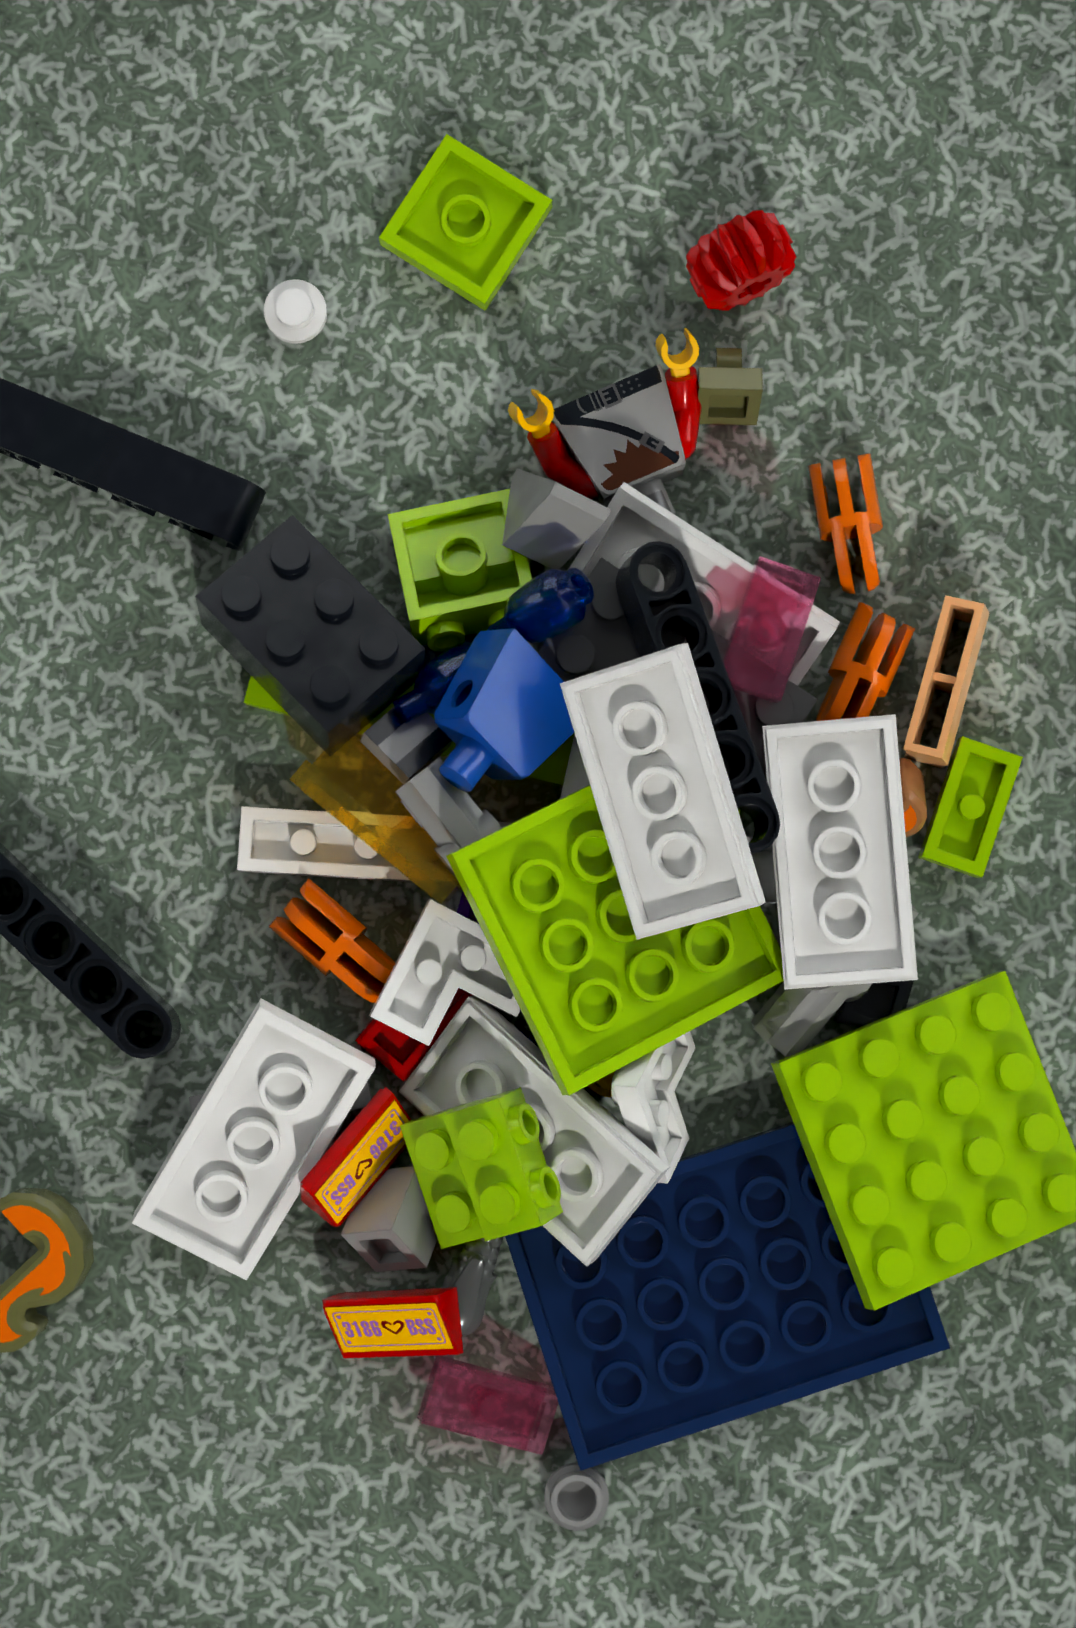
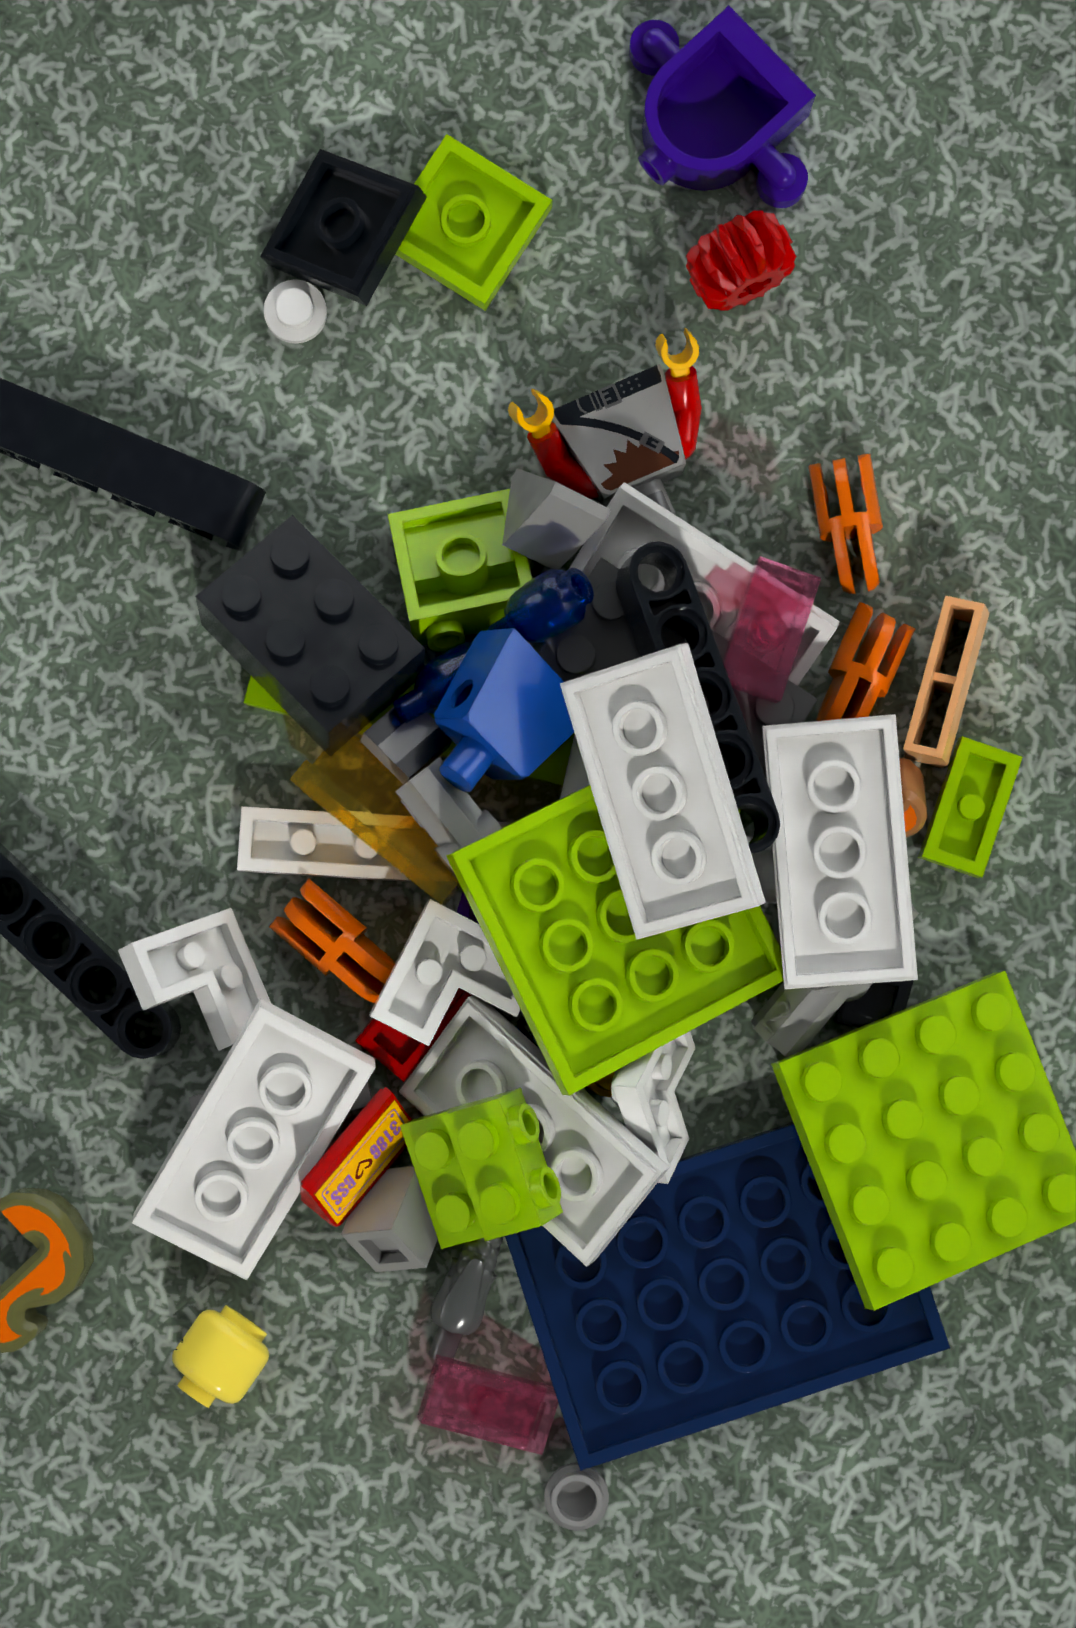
slope [322,1287,464,1358] -> none
olive tile [697,348,763,425] -> none
none -> white plate [118,908,271,1051]
none -> light yellow head [172,1305,269,1408]
none -> black tile [260,149,427,306]
none -> dark purple piece [629,5,816,208]

